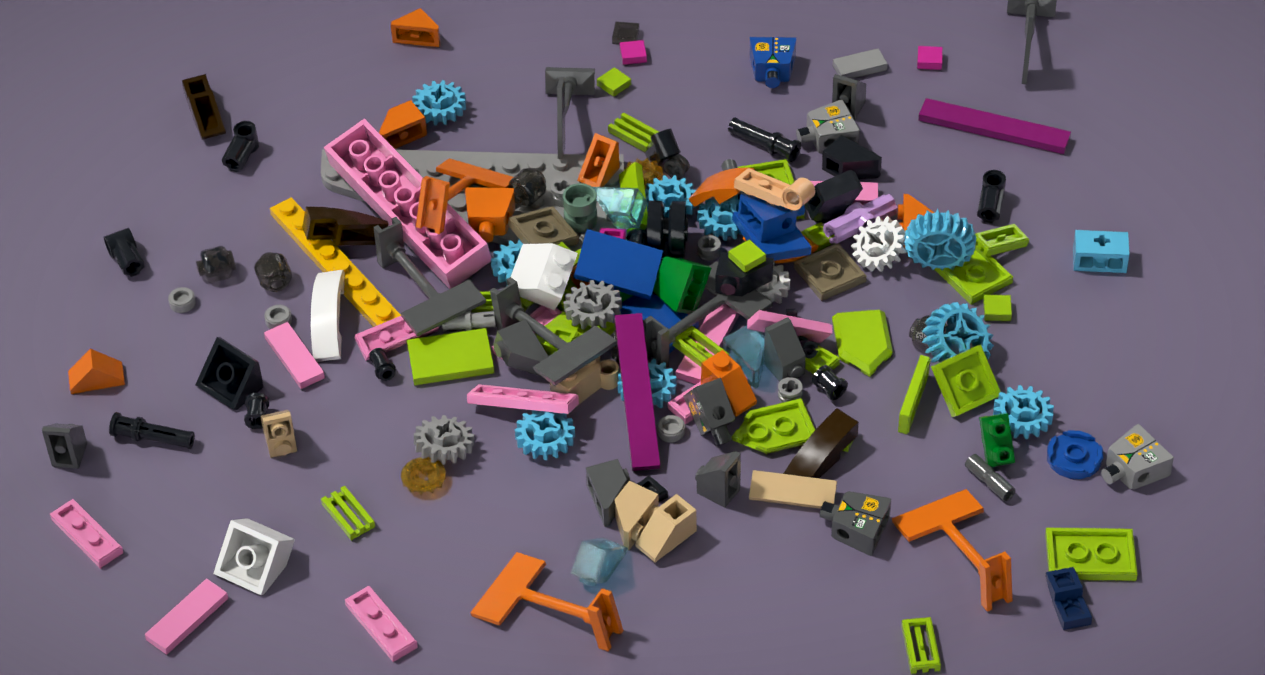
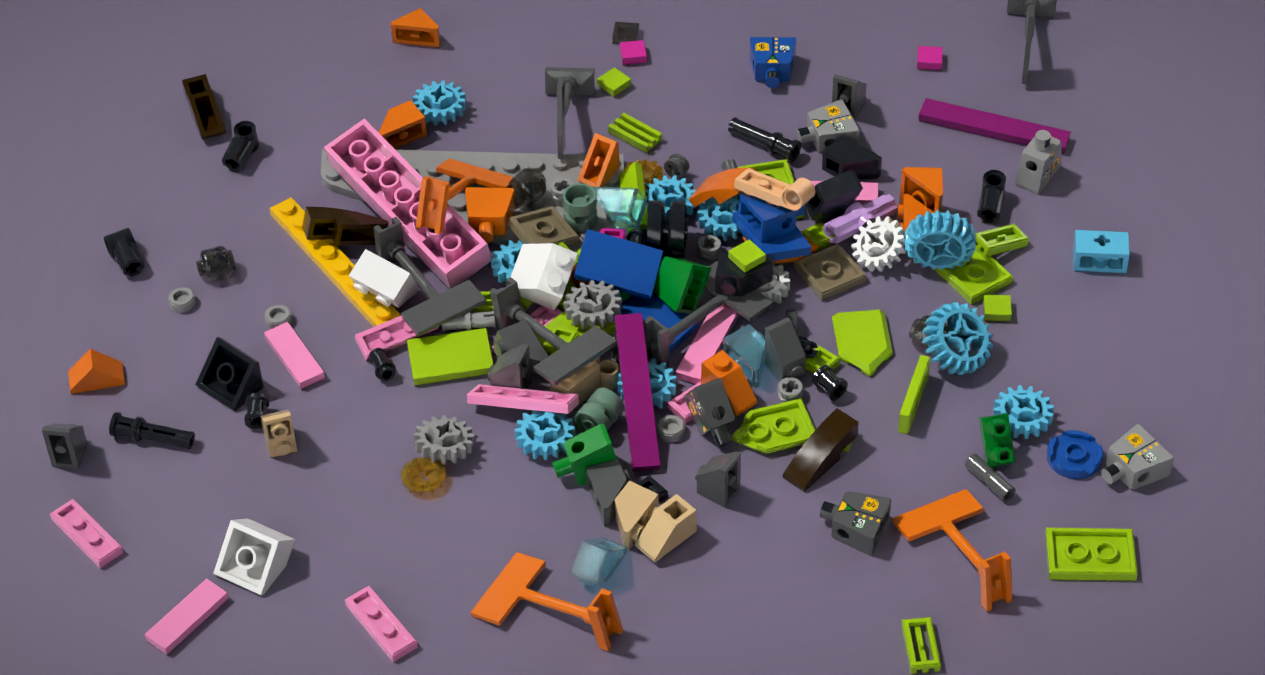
clear smoke head [254,252,292,292] -> none
white slope [311,270,345,362] -> none
lime tile [321,486,375,540] -> none
black piece [645,128,681,164] -> none
lime tile [673,326,730,367] -> none
bright pink tile [747,310,832,343] -> none
tan tile [749,470,837,509] -> none
light grey tile [833,48,887,79] -> none
lime tile [931,345,1001,417] -> none
dark blue slope [1045,567,1092,630] -> none
none -> white slope [349,249,419,308]
none -> dark grey slope [488,344,532,389]
none -> green torso [552,423,617,485]
none -> sand green wheel [574,388,625,433]
none -> orange slope [899,167,943,213]
none -> light grey torso [1016,130,1062,195]

